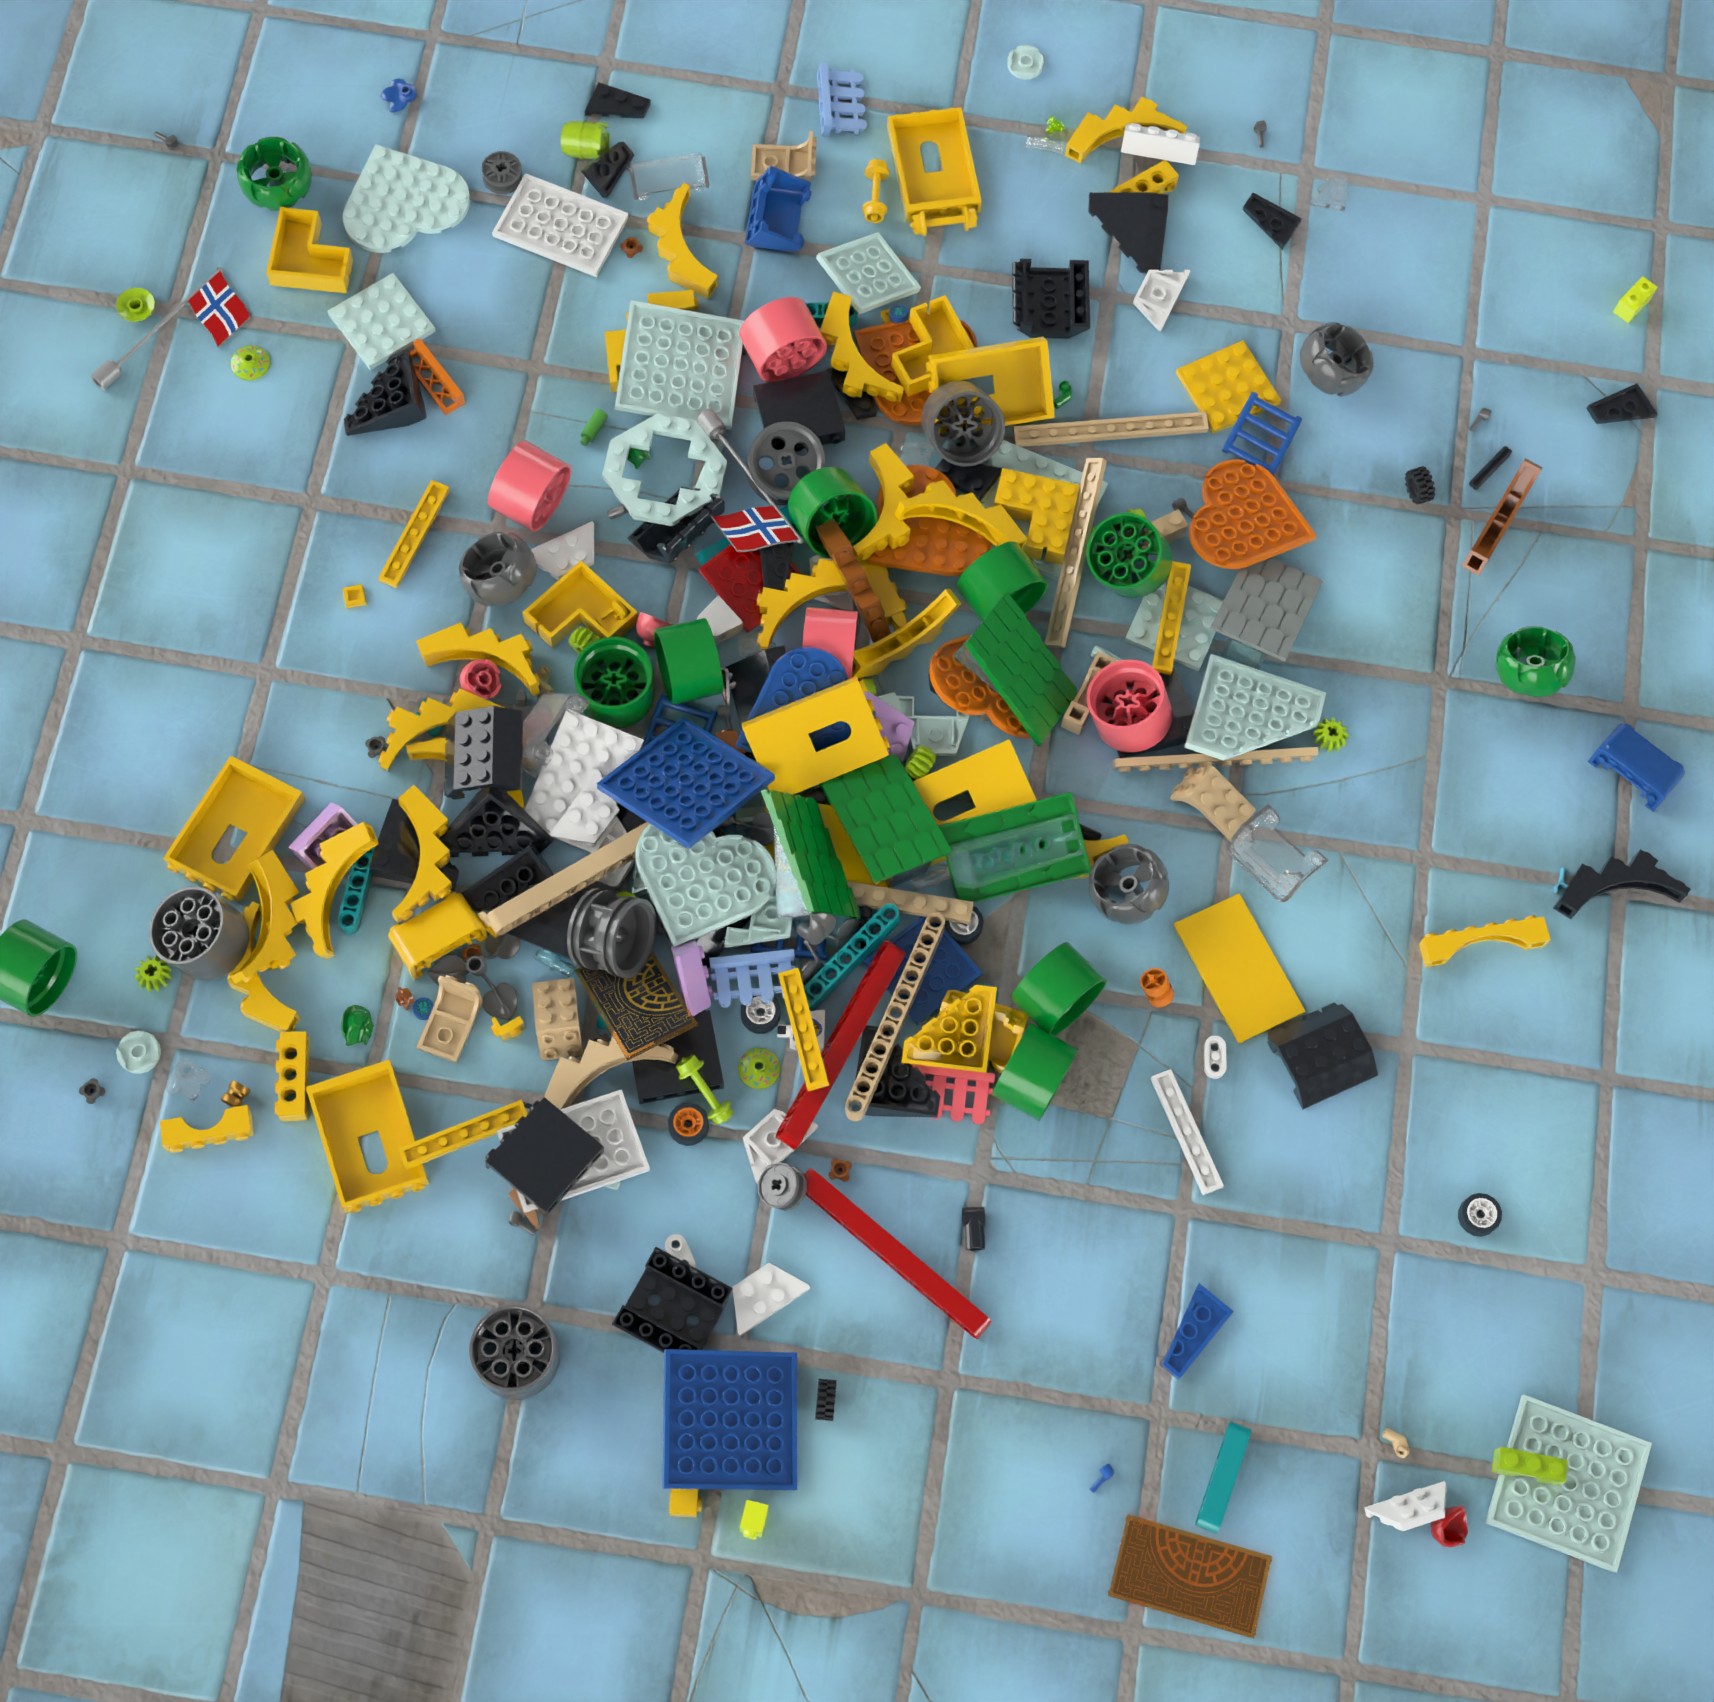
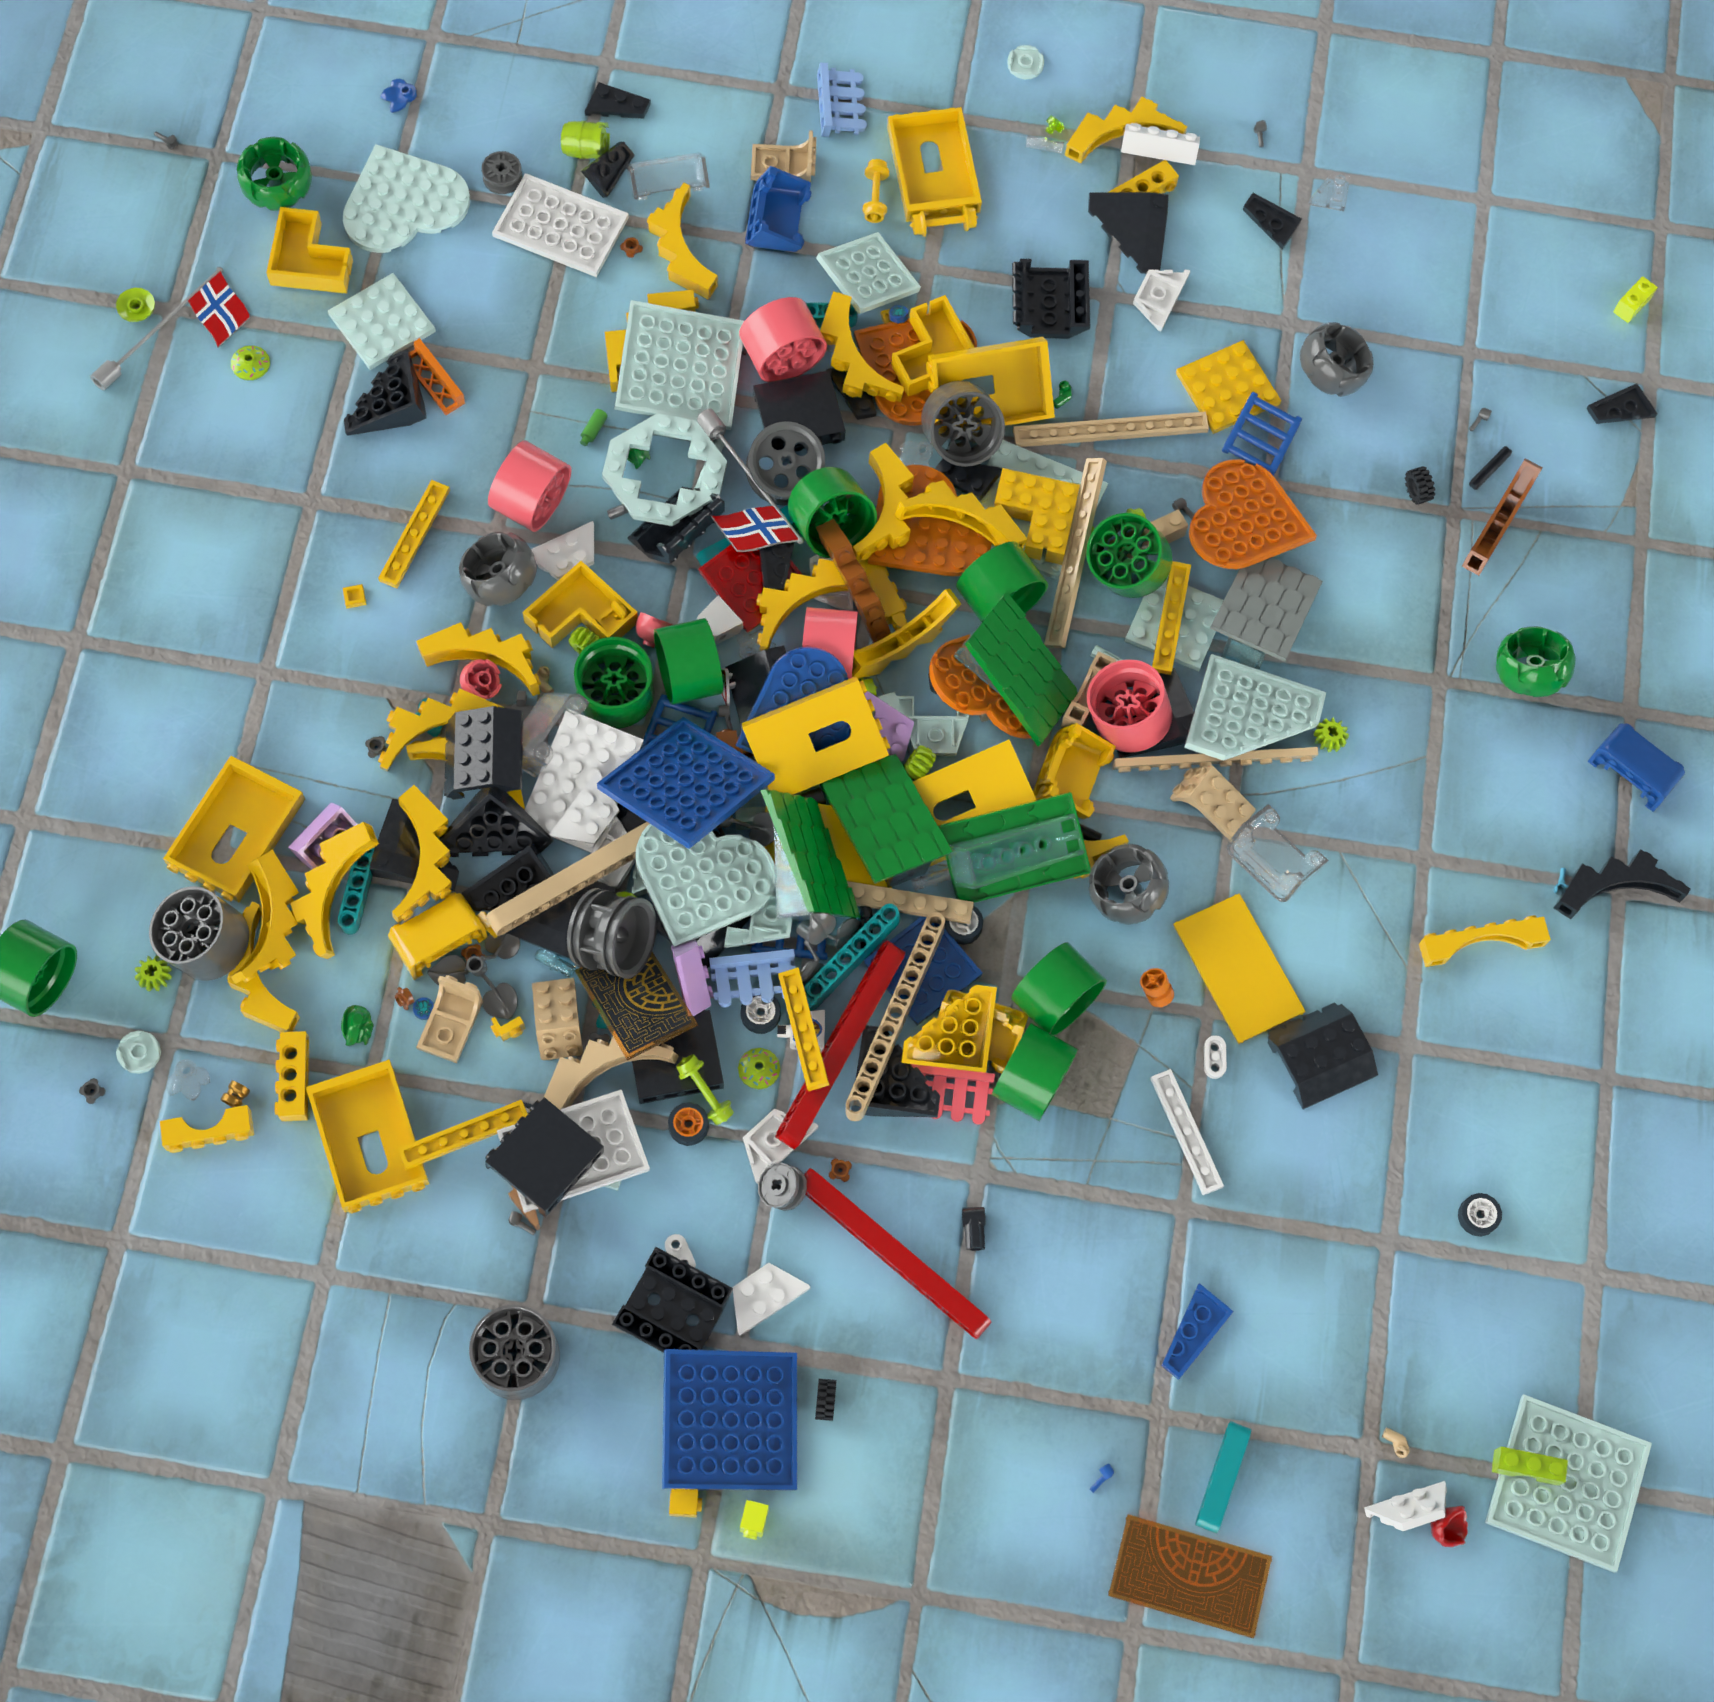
none -> yellow windscreen [1033,723,1116,819]

